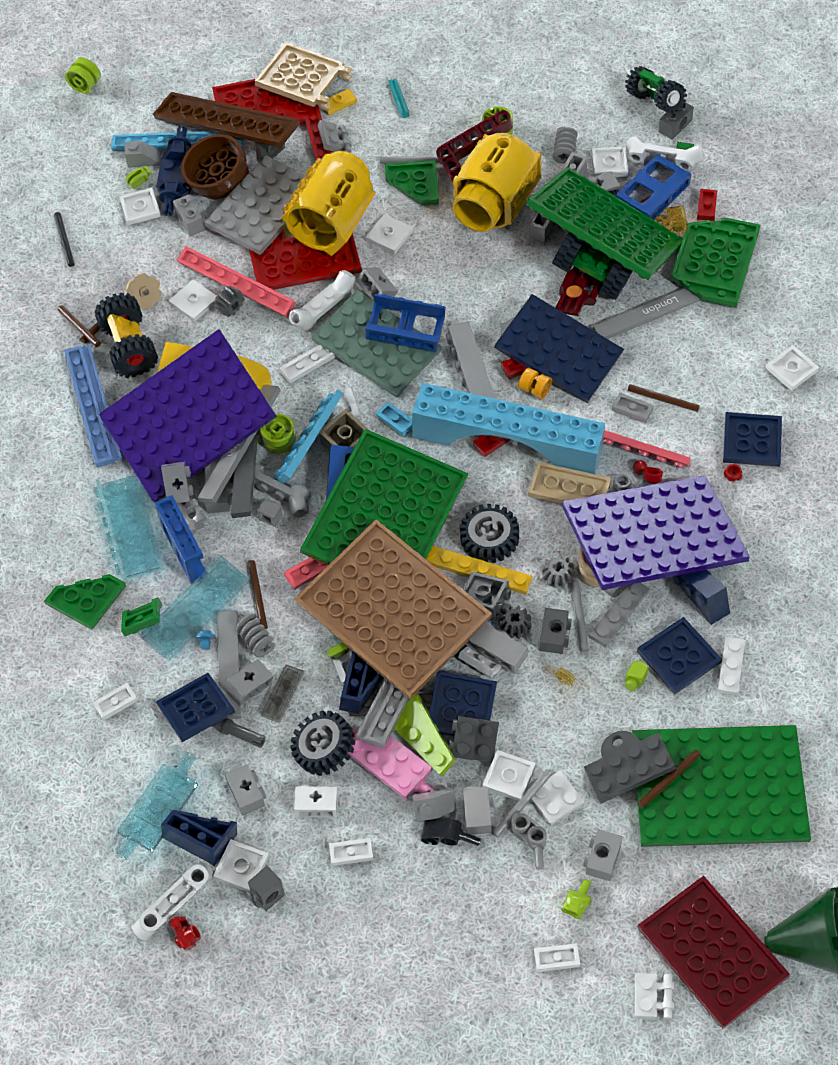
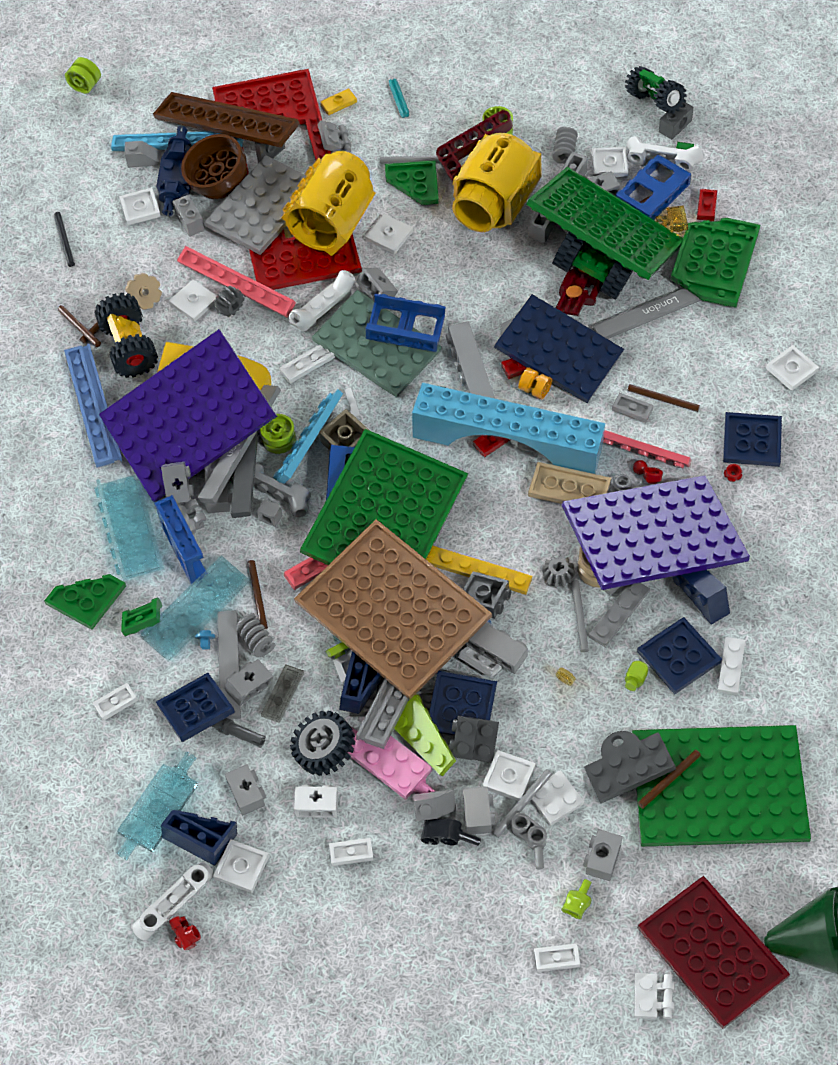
lime arm [126,166,152,189] -> none
dark grey brick [248,865,285,911] -> none
tan plate [255,42,352,111] -> none
medium azure plate [376,402,412,437] -> none
wheel [460,504,520,563] -> none
dark grey gear [498,605,532,639] -> none
dark grey brick [539,608,572,654] -> none

